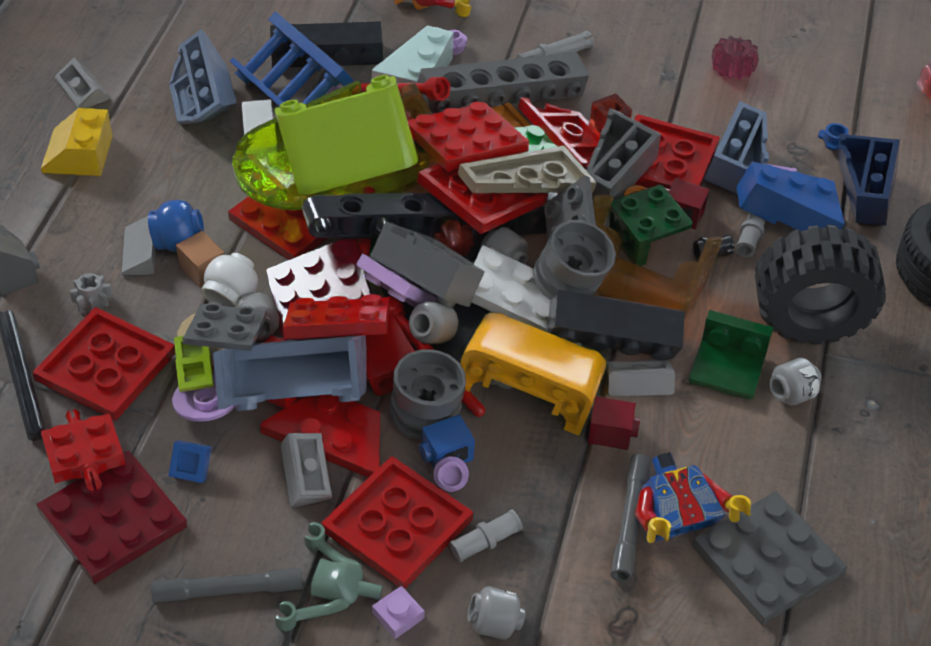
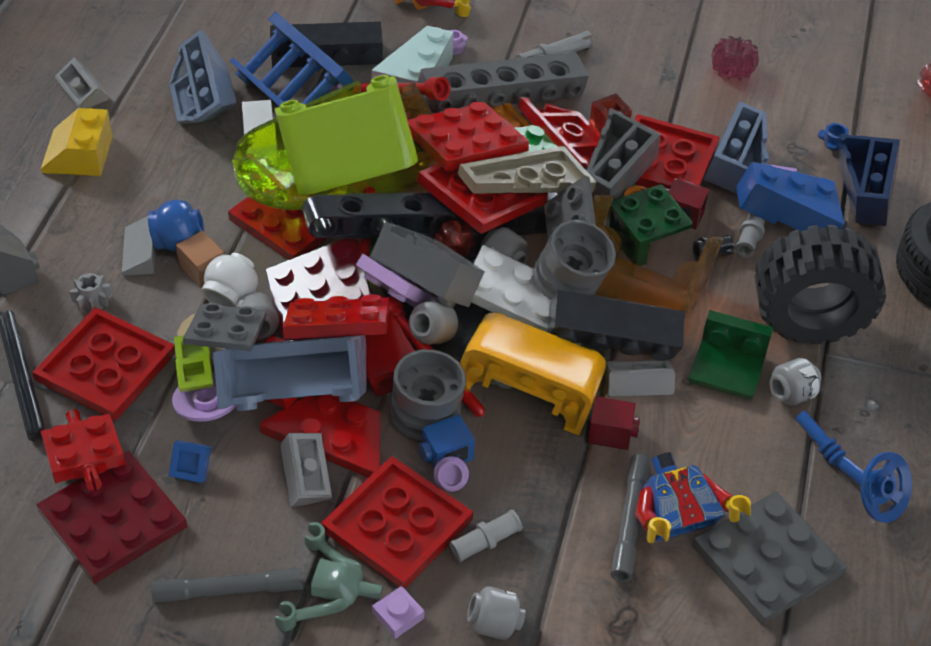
none -> blue dish [795,411,912,523]

